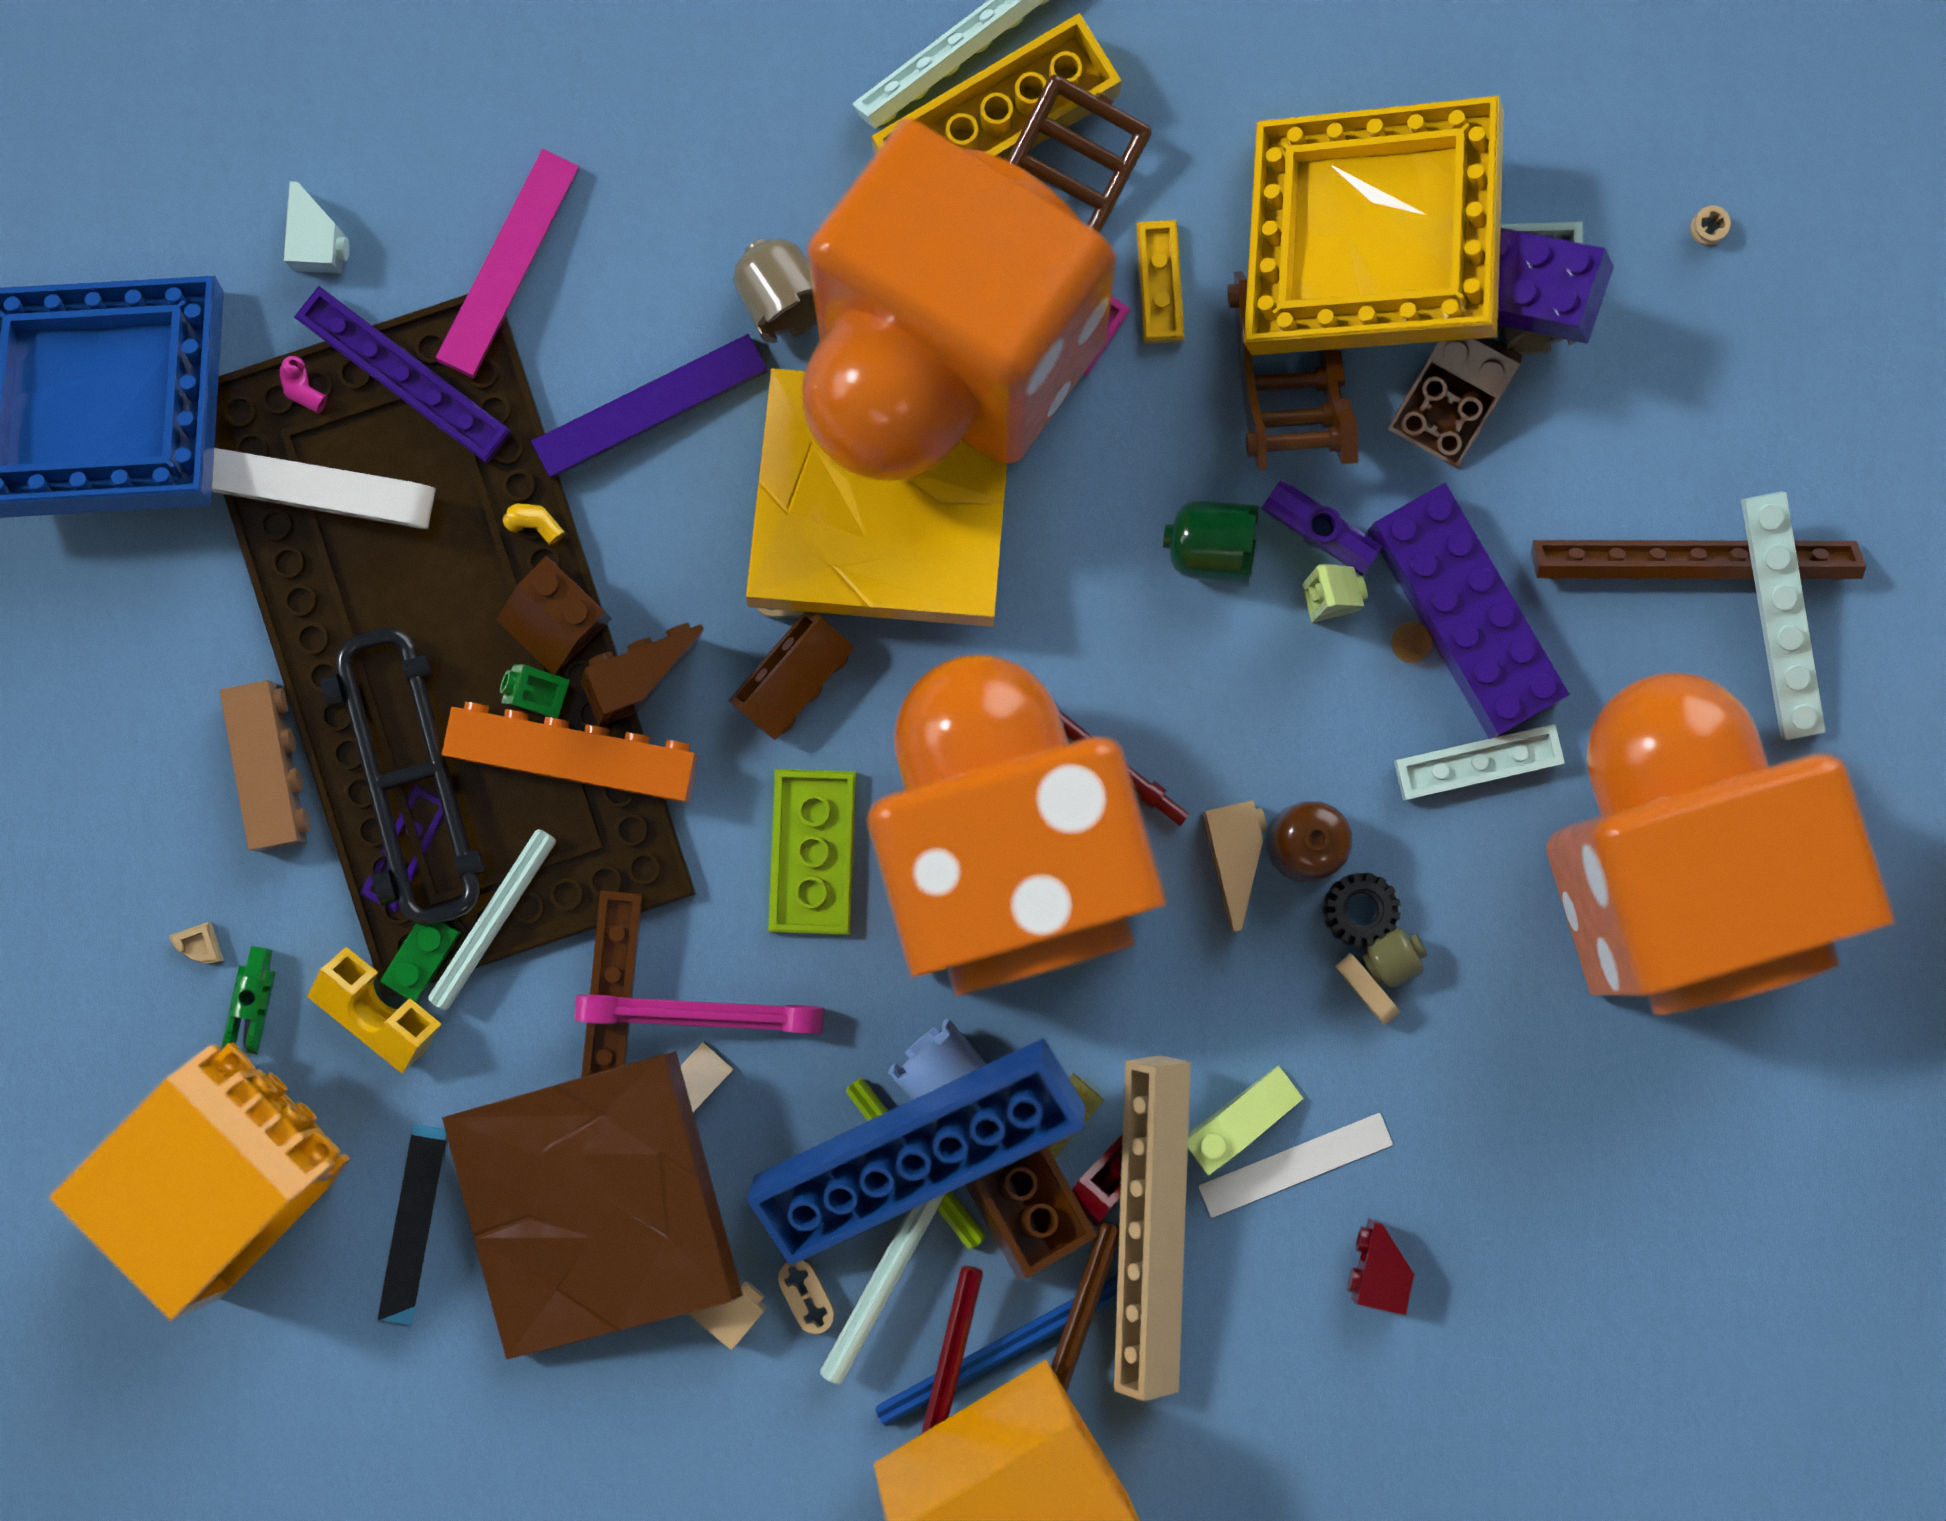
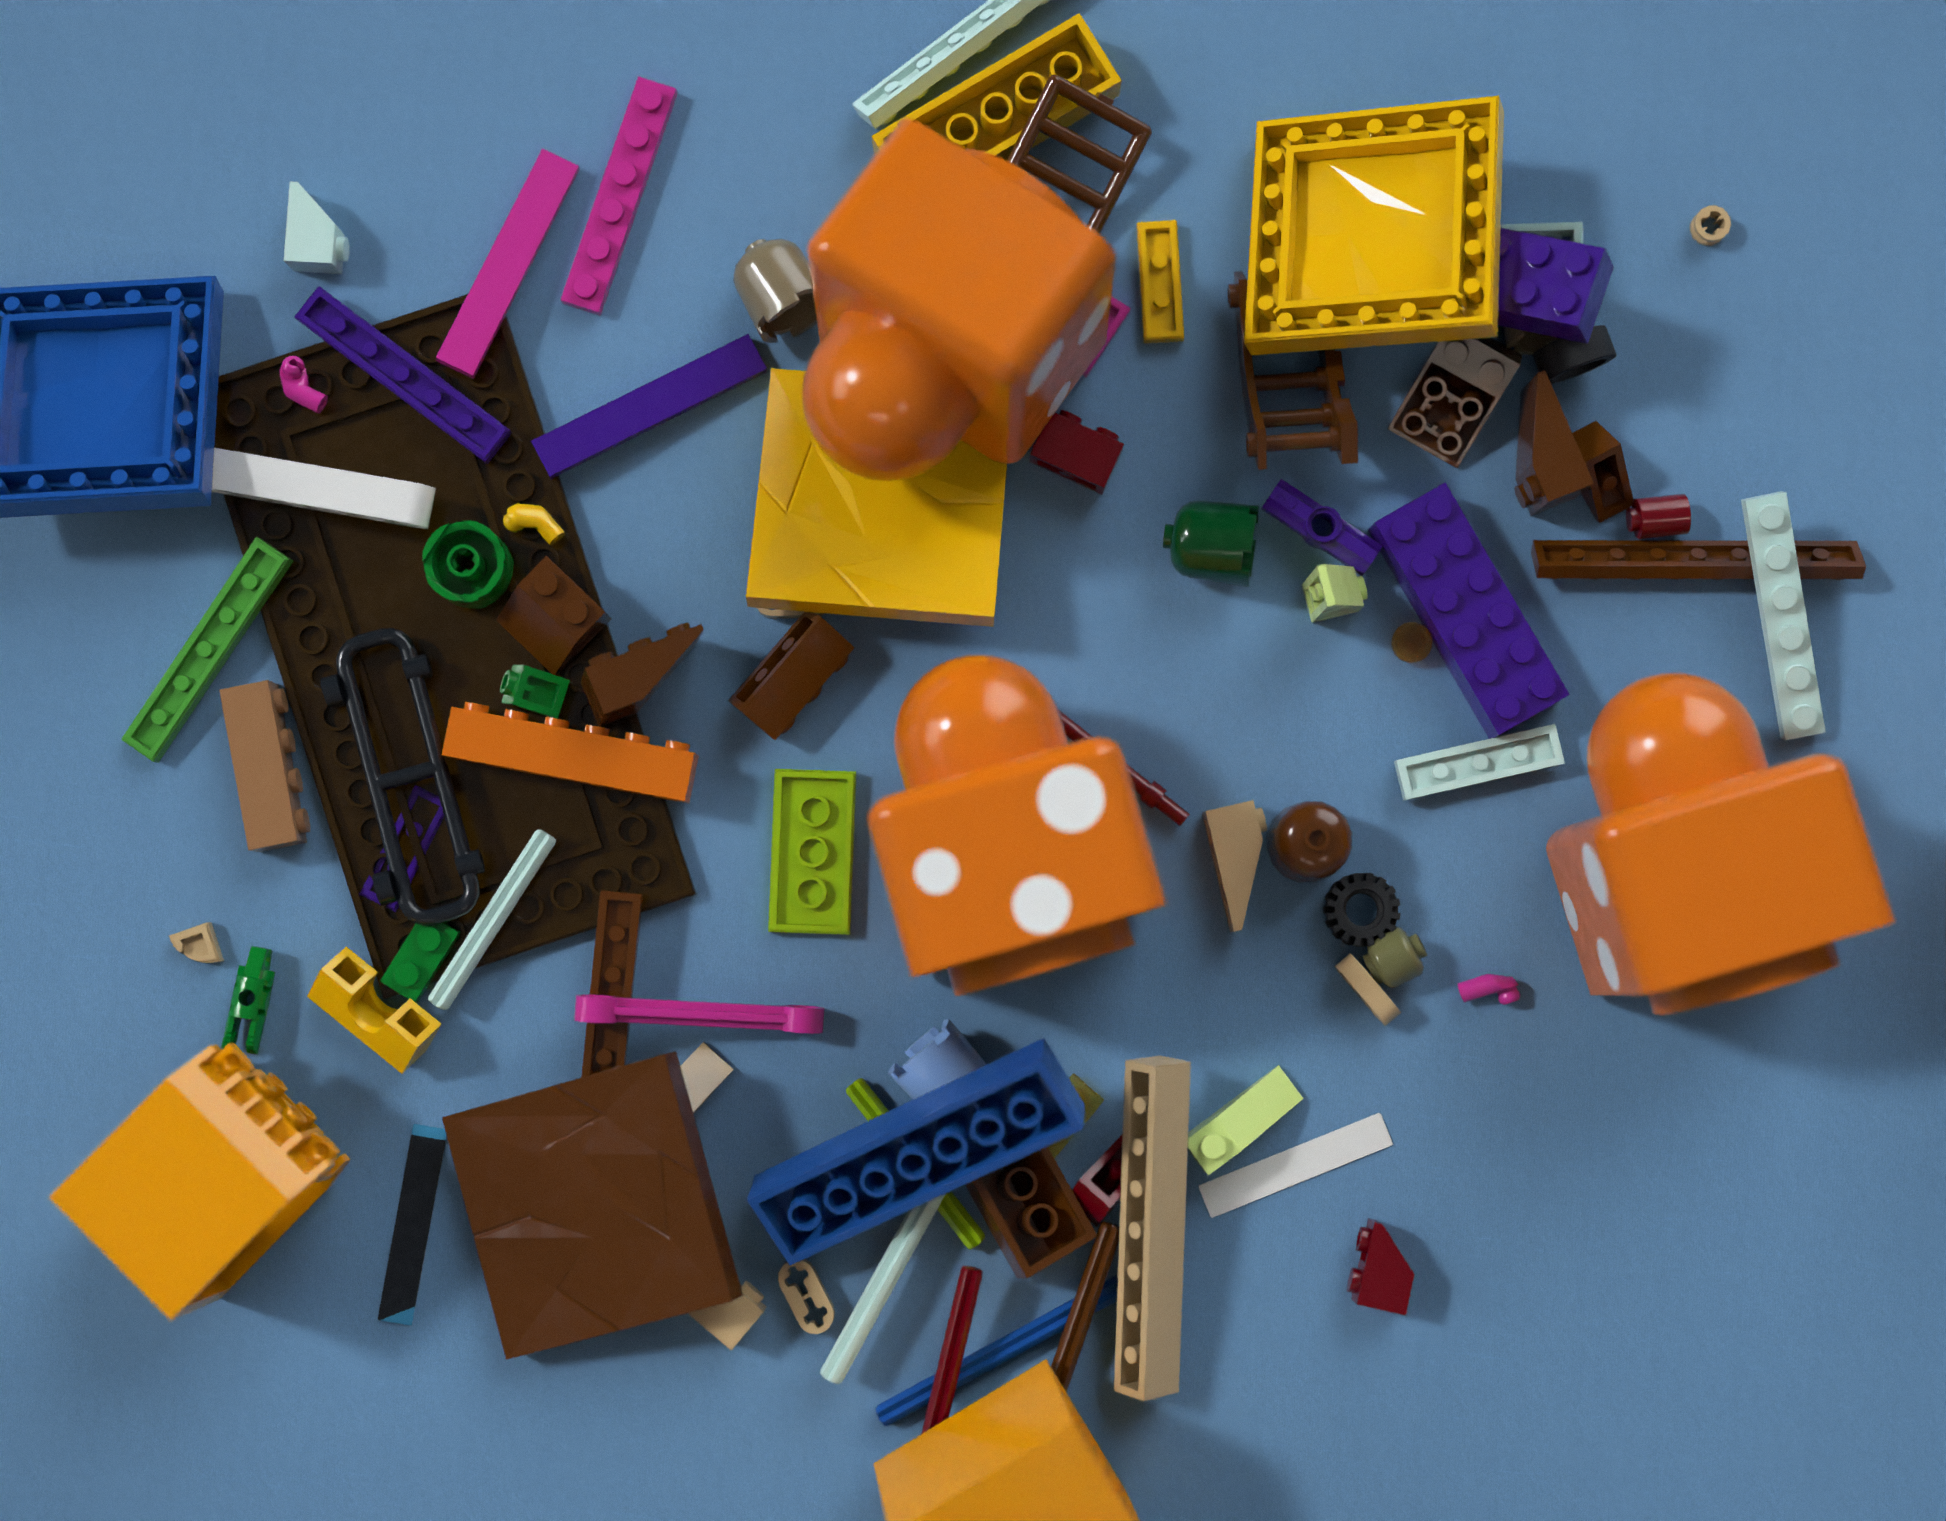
none -> bright green tile [121,537,293,763]
none -> green brick [422,520,514,609]
none -> dark pink plate [560,76,678,316]
none -> dark red brick [1029,410,1124,495]
none -> dark pink arm [1458,974,1520,1005]
none -> reddish brown slope [1515,370,1594,516]
none -> black tyre [1533,325,1617,384]
none -> reddish brown slope [1573,421,1633,523]
none -> dark red brick [1626,494,1691,539]

